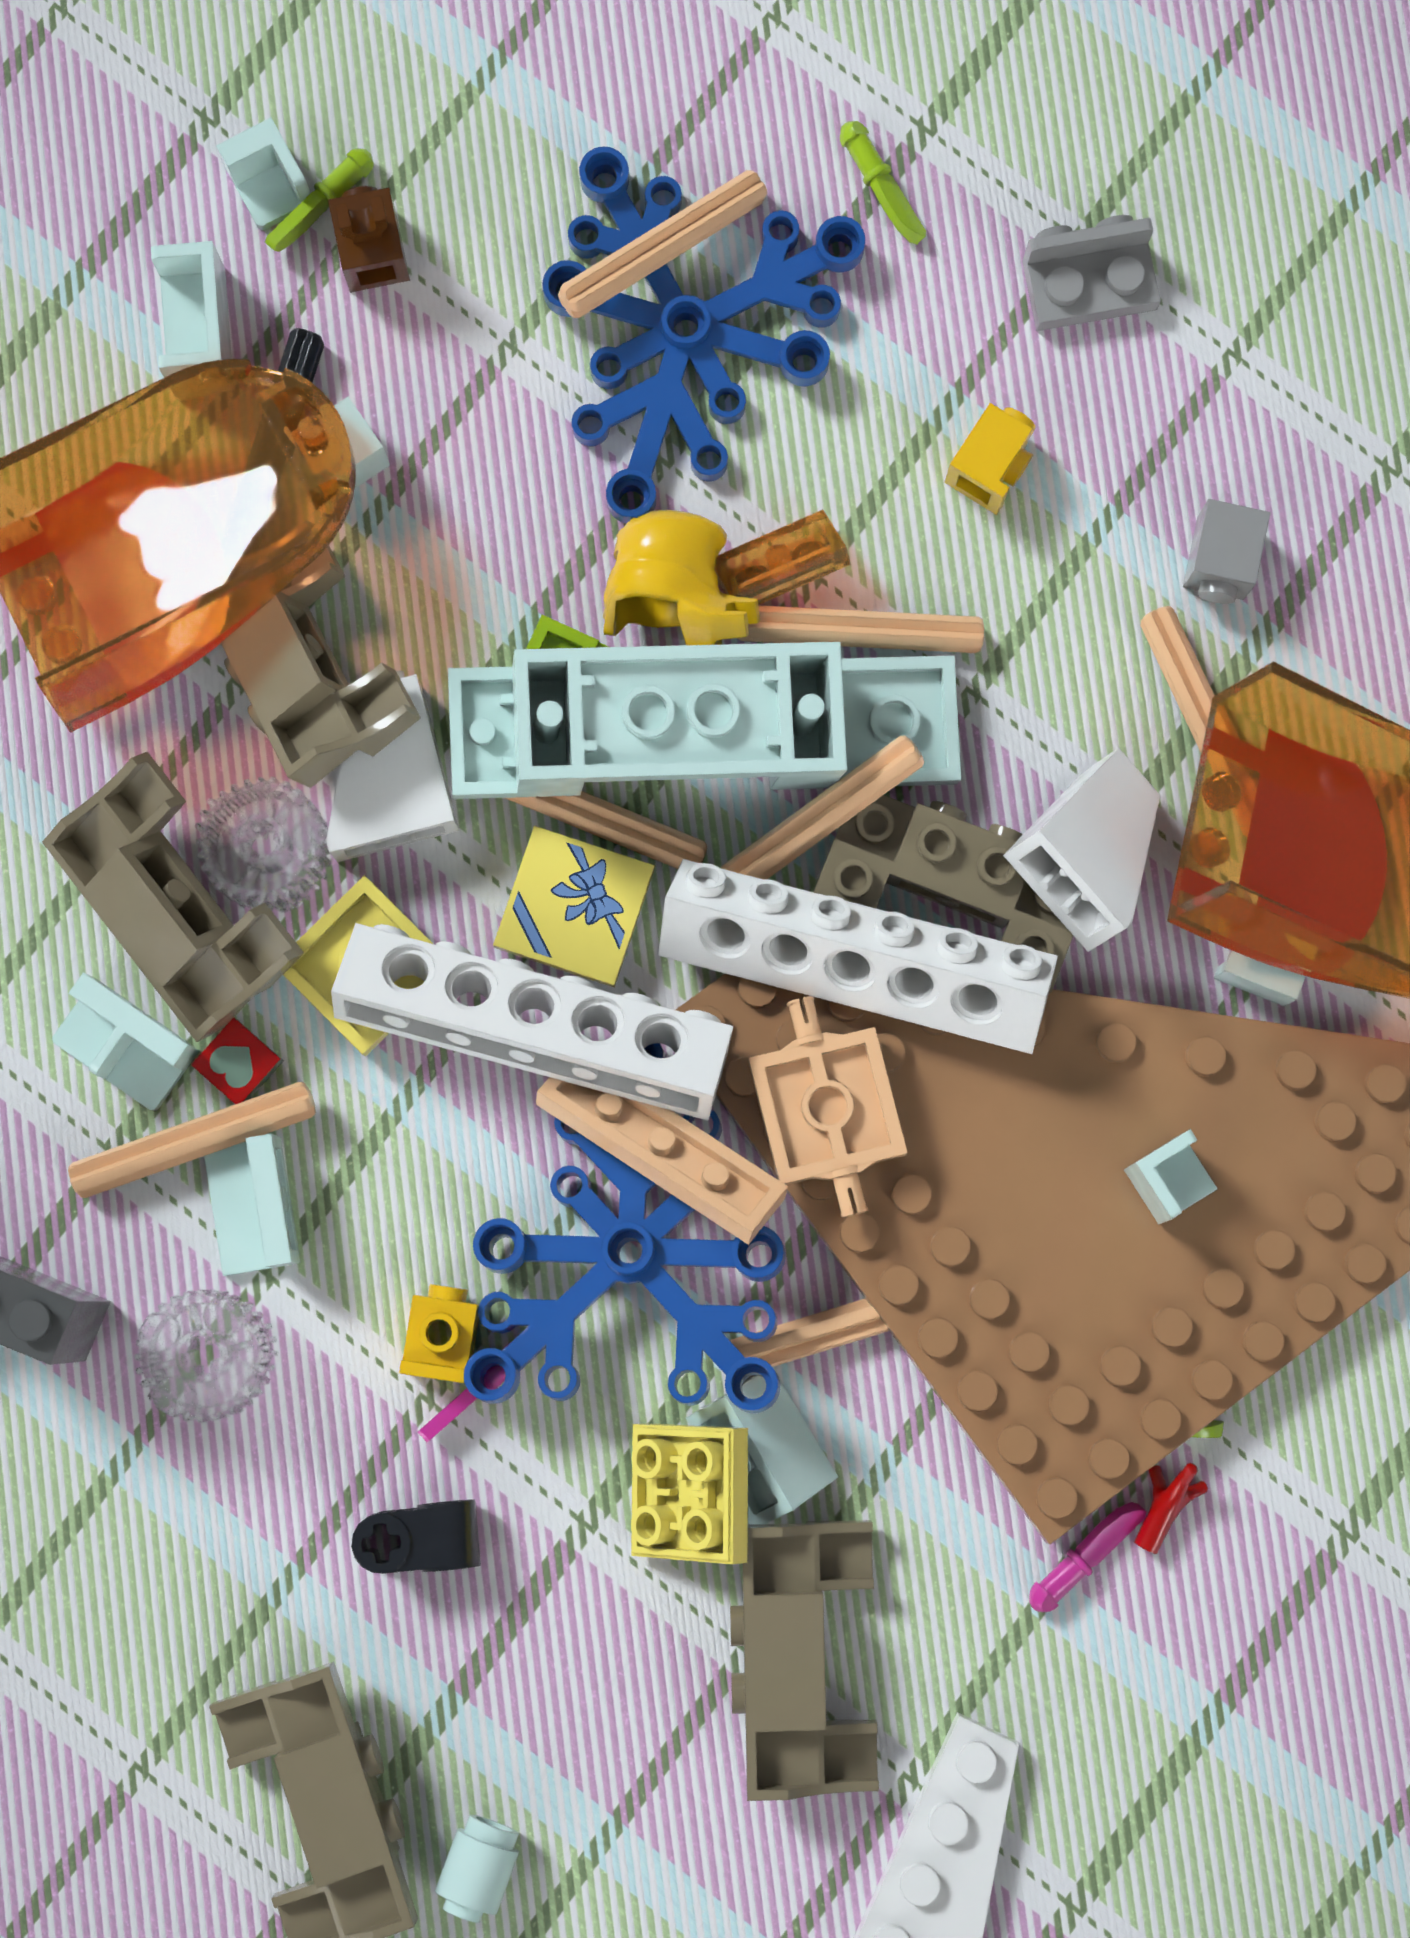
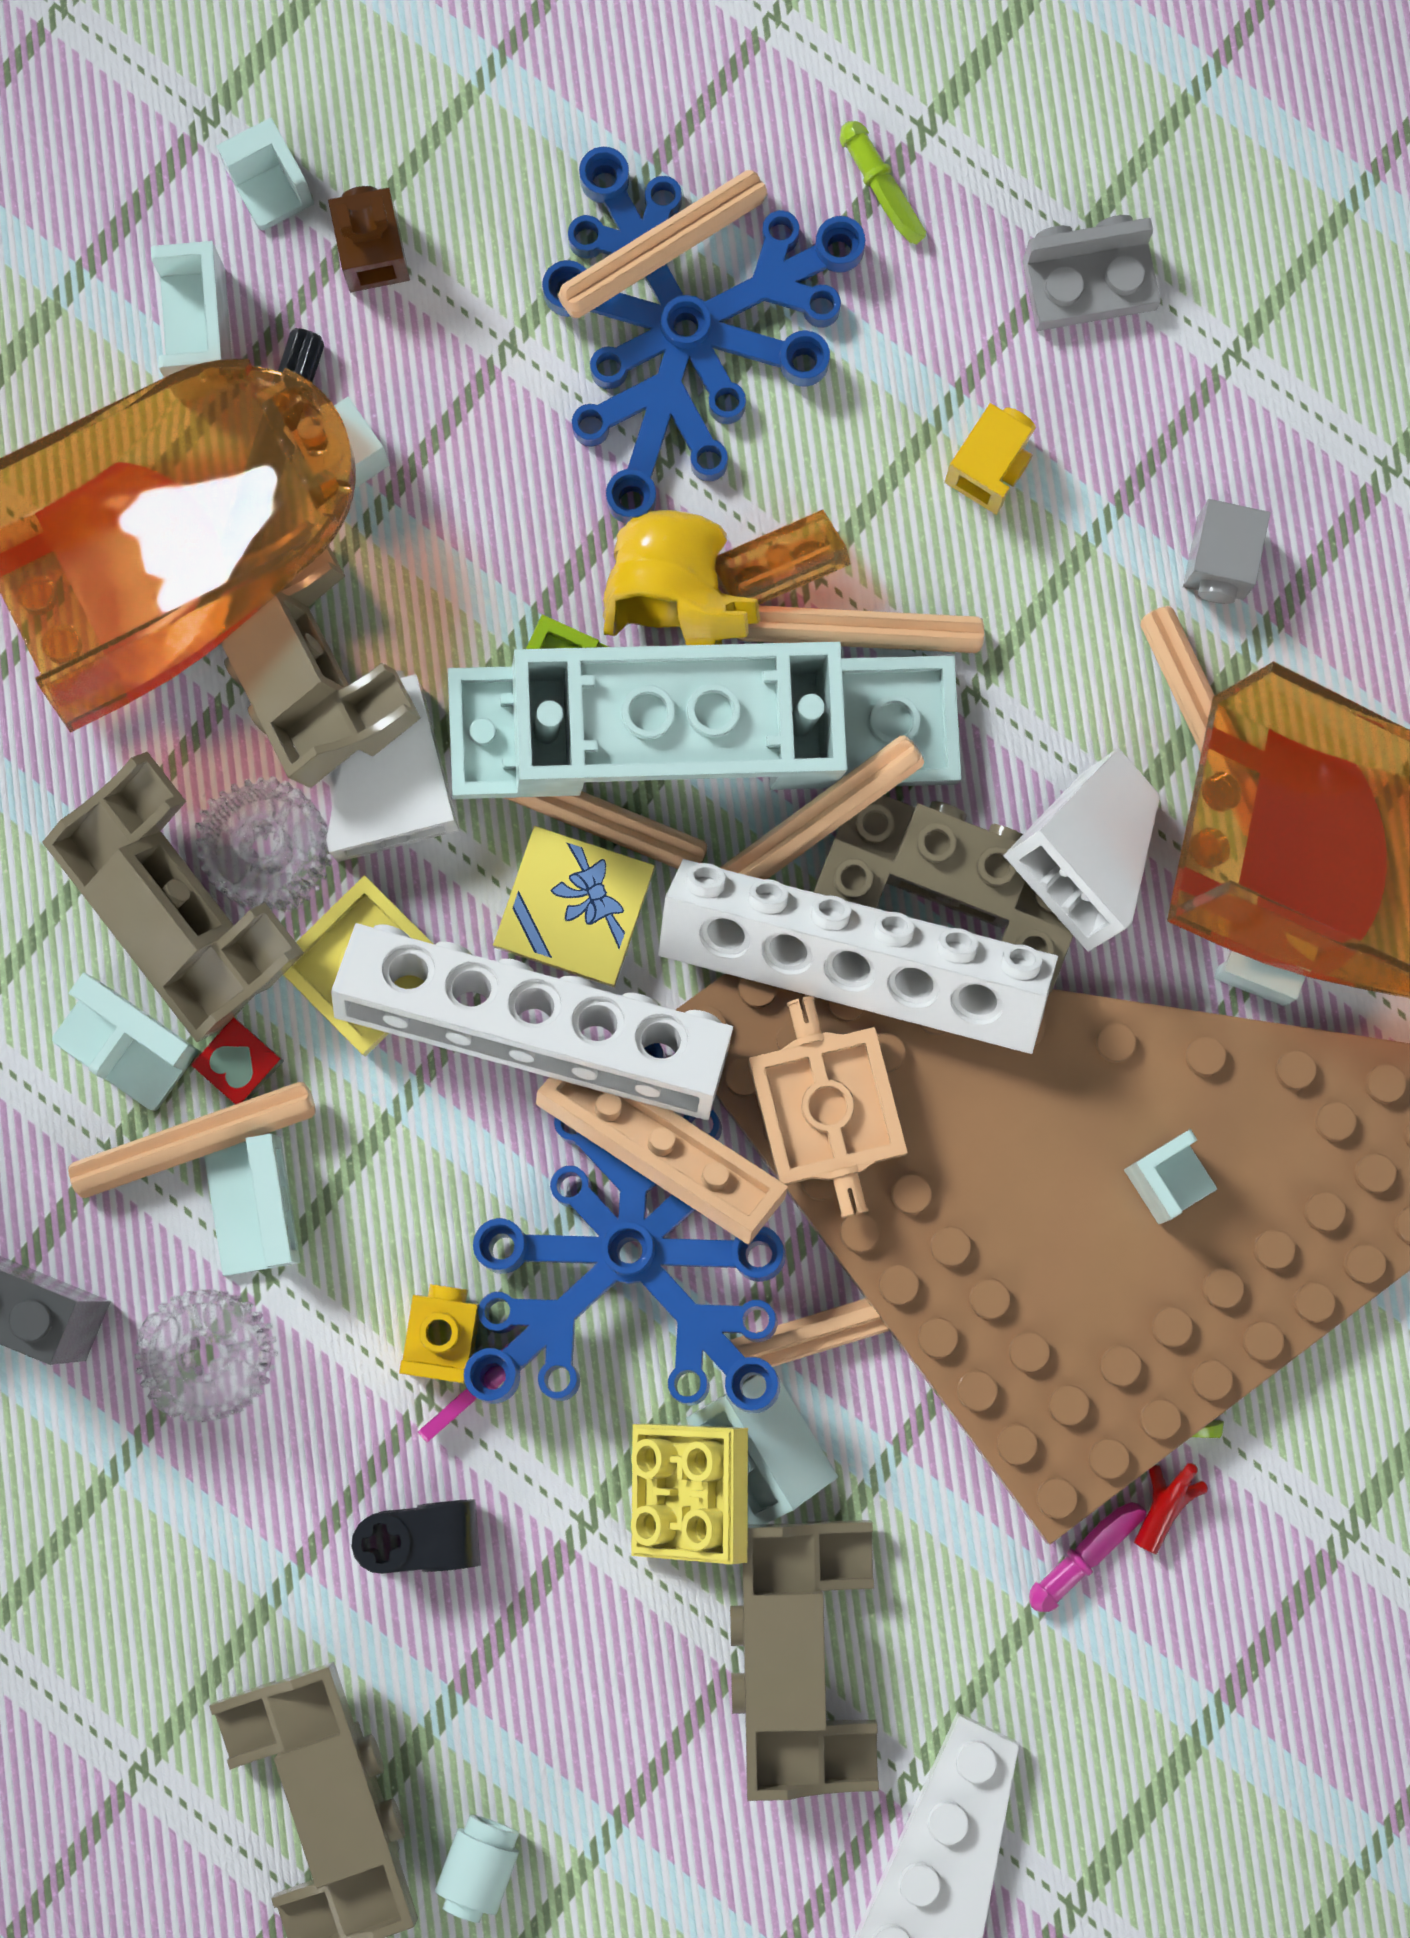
lime piece [265,148,374,252] -> none

